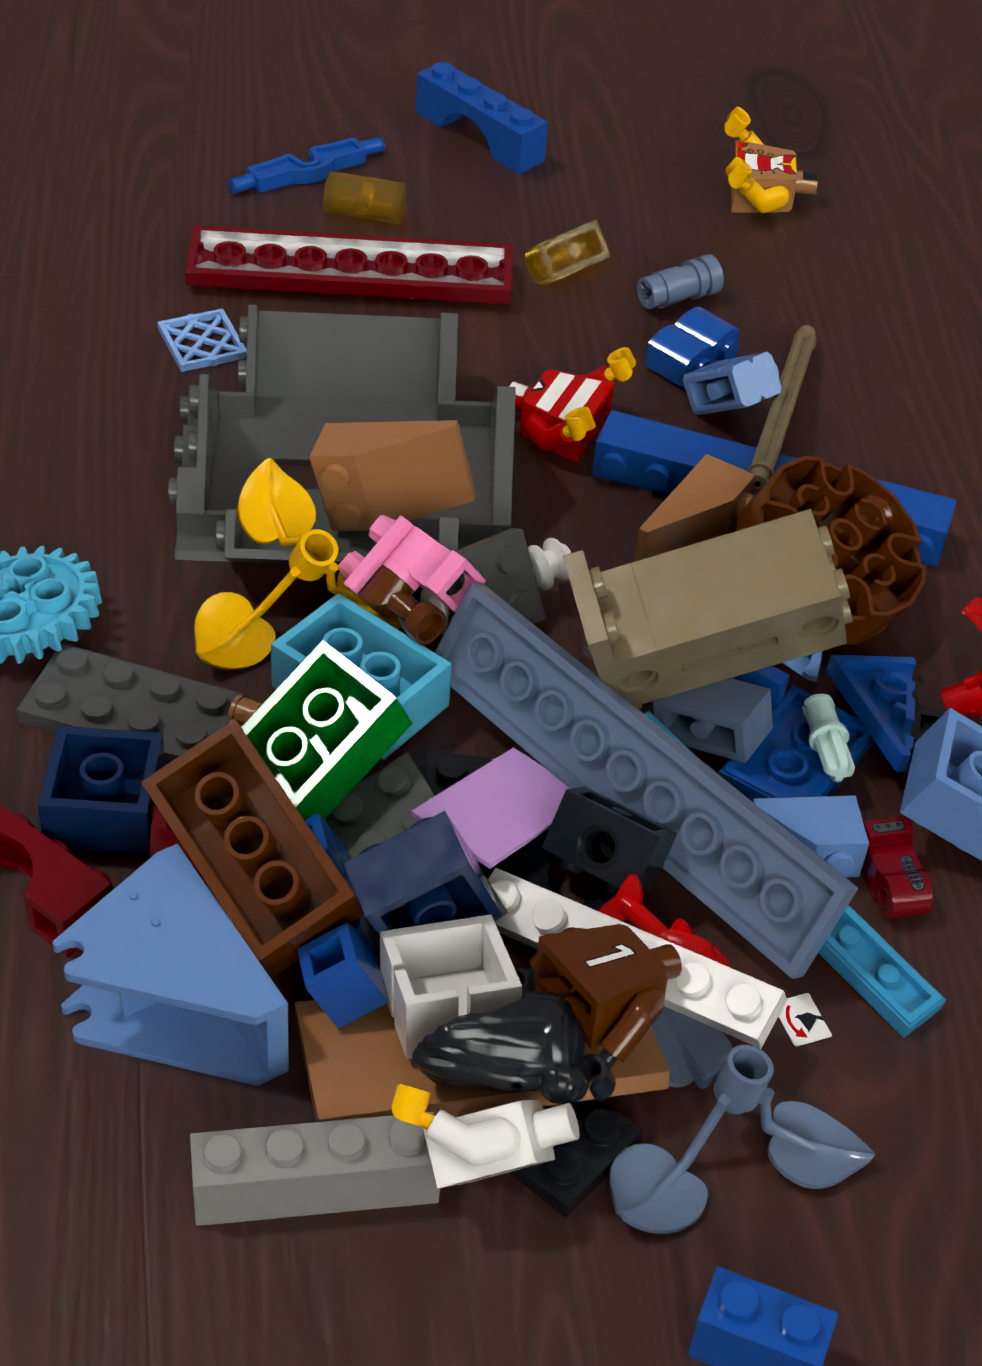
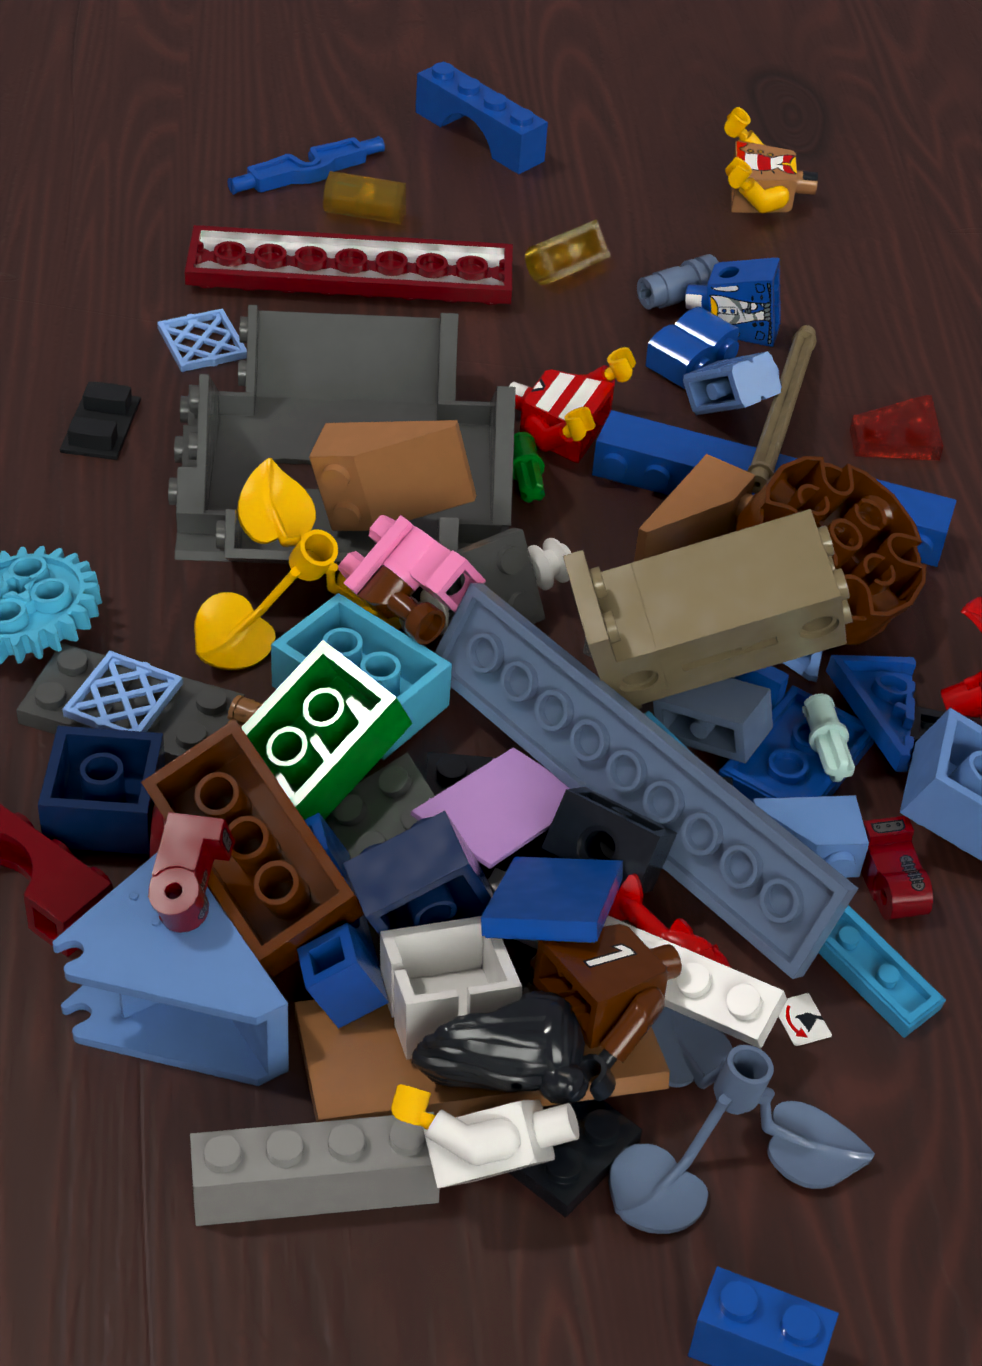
none -> black piece [60,382,141,460]
none -> light blue window [62,651,183,732]
none -> leg [148,812,235,933]
none -> blue tile [481,857,623,943]
none -> green axle [513,432,545,503]
none -> blue torso [685,258,781,347]
none -> clear red wing [850,395,943,460]

